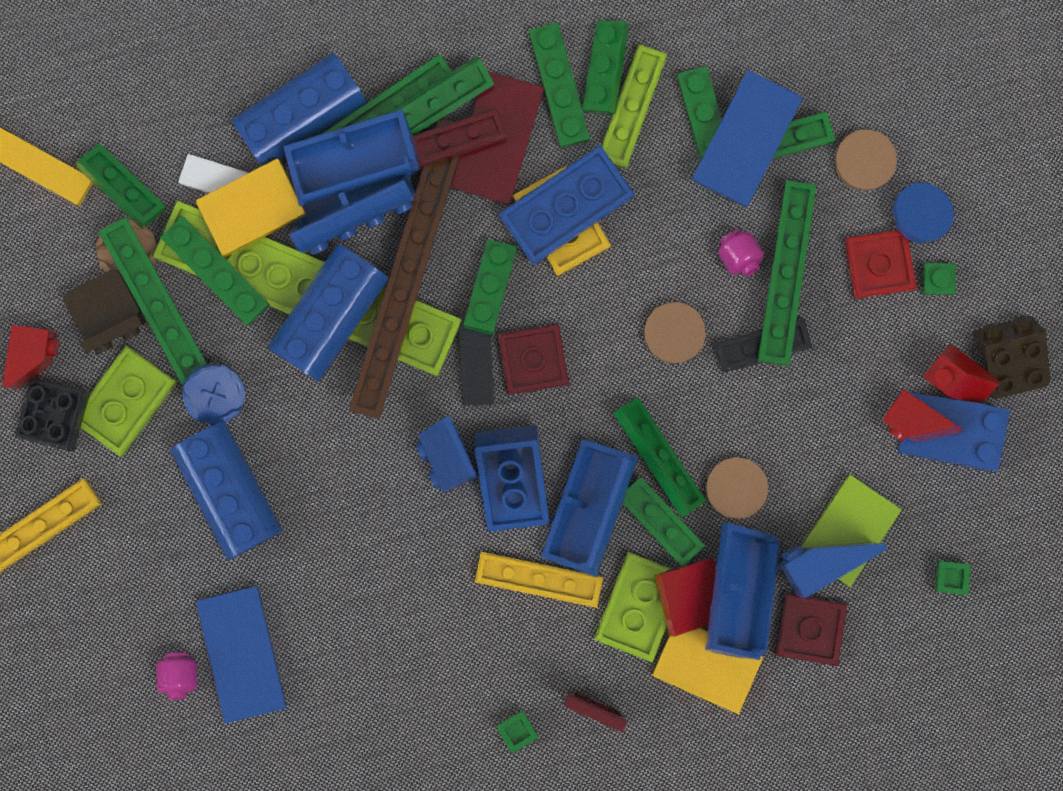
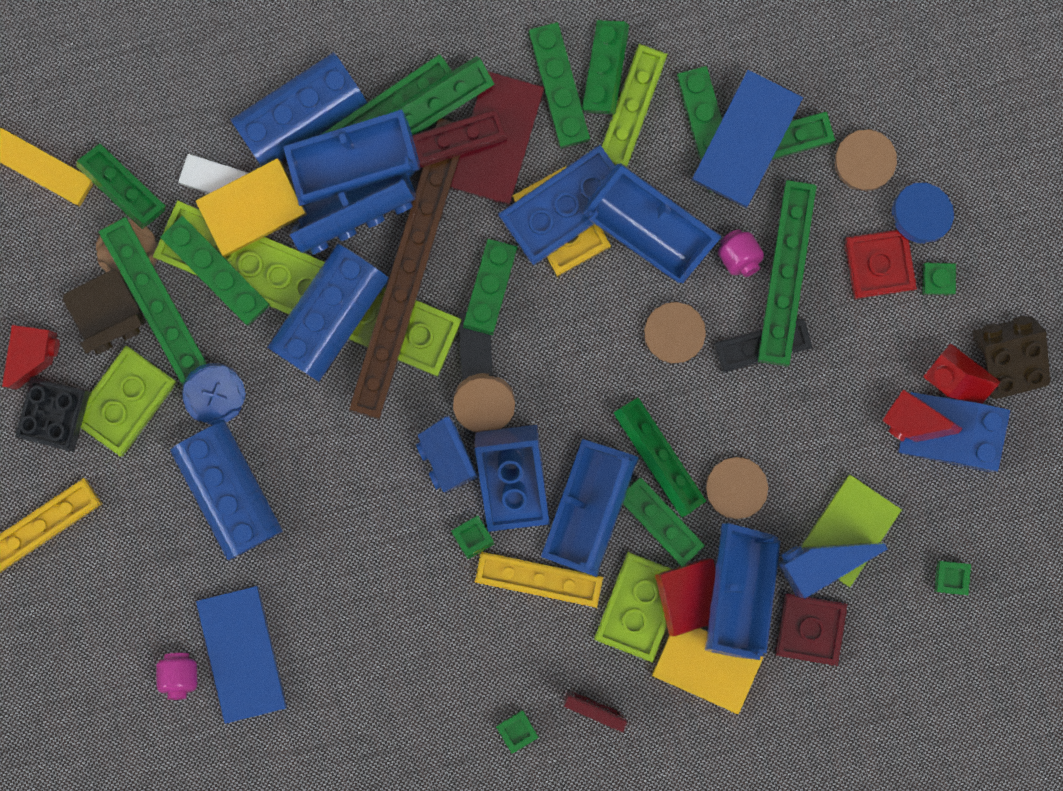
dark red tile [498,324,569,396] -> none
none -> green plate [451,515,494,560]
none -> medium nougat tile [453,373,515,432]
none -> blue container [583,163,721,284]

